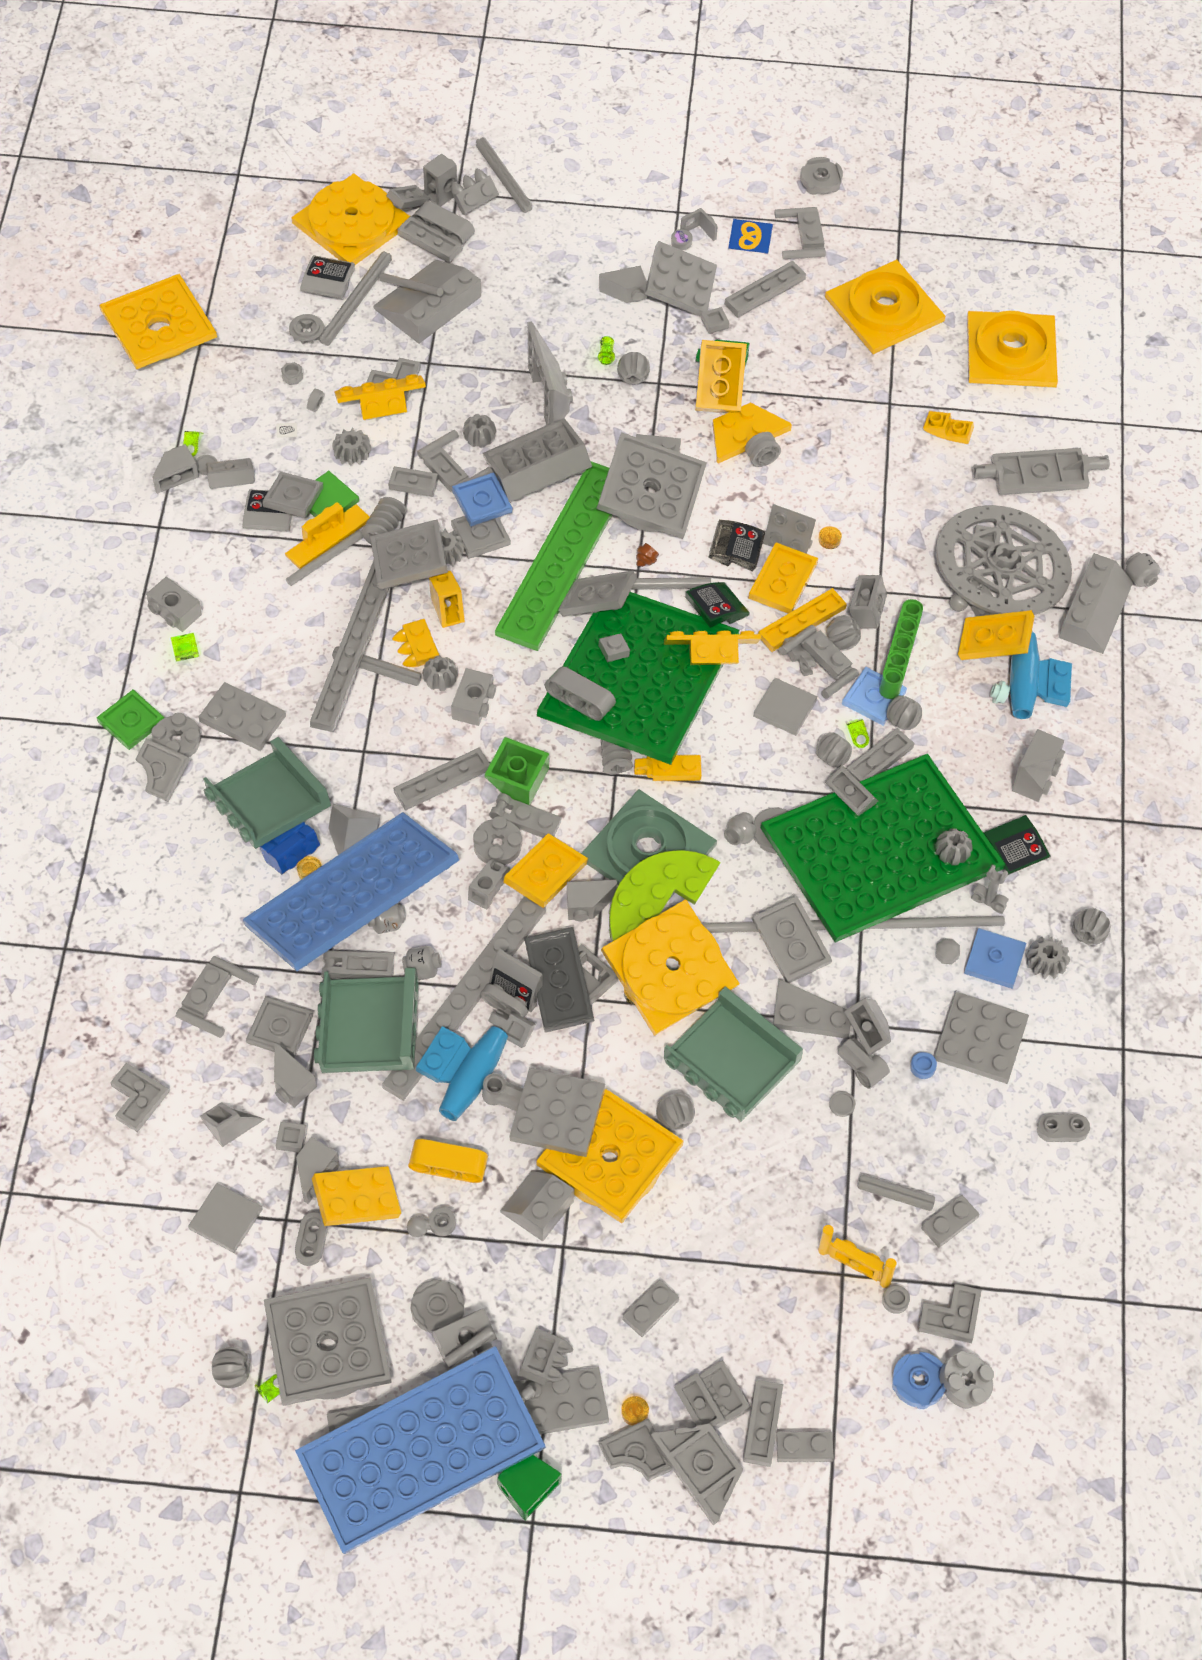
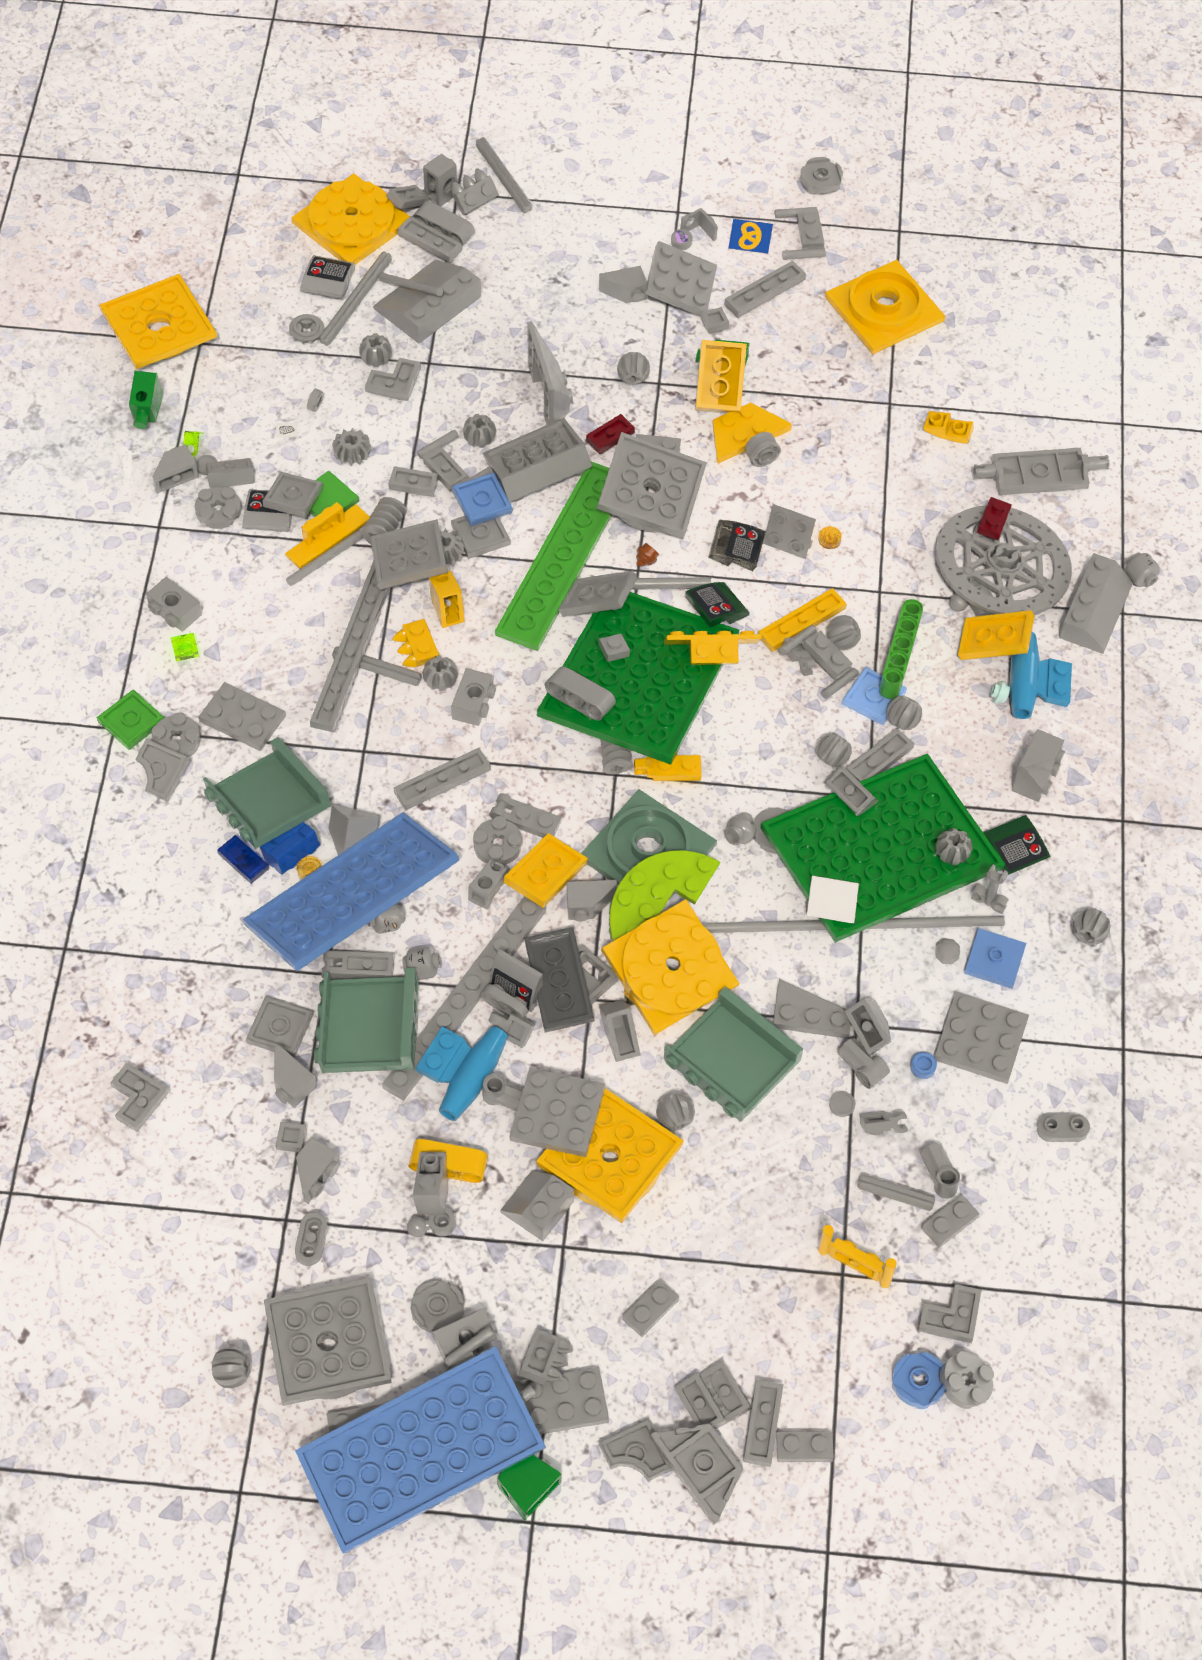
light grey plate [175,956,259,1038] -> none
light grey tile [188,1183,263,1253] -> none
light grey slope [200,1102,265,1147] -> none
clear neon green piece [254,1374,280,1404] -> none
light grey tile [281,362,303,385] -> none
yellow plate [311,1166,402,1226] -> none
yellow bracket [334,374,426,420] -> none
bright green slope [485,737,549,805] -> none
clear neon green pin [598,336,615,365] -> none
clear yellow tile [621,1396,649,1426] -> none
yellow plate [748,542,818,614] -> none
light grey plate [752,896,832,983] -> none
light grey tile [753,678,818,736] -> none
clear neon green piece [846,718,869,748] -> none
light grey brick [849,575,887,628] -> none
light grey tile [882,1285,910,1314] -> none
yellow piece [967,311,1058,388] -> none
light grey gear [1026,936,1070,980] -> none
none -> green torso [129,370,163,429]
none -> light grey plate [195,487,241,529]
none -> clear blue plate [217,835,269,884]
none -> light grey piece [359,333,392,367]
none -> light grey slope [413,1152,447,1215]
none -> dark red plate [586,414,635,454]
none -> light grey slope [599,999,641,1062]
none -> white sticker [807,876,859,924]
none -> light grey plate [860,1111,908,1135]
none -> light grey piece [920,1143,960,1199]
none -> dark red plate [977,497,1012,540]

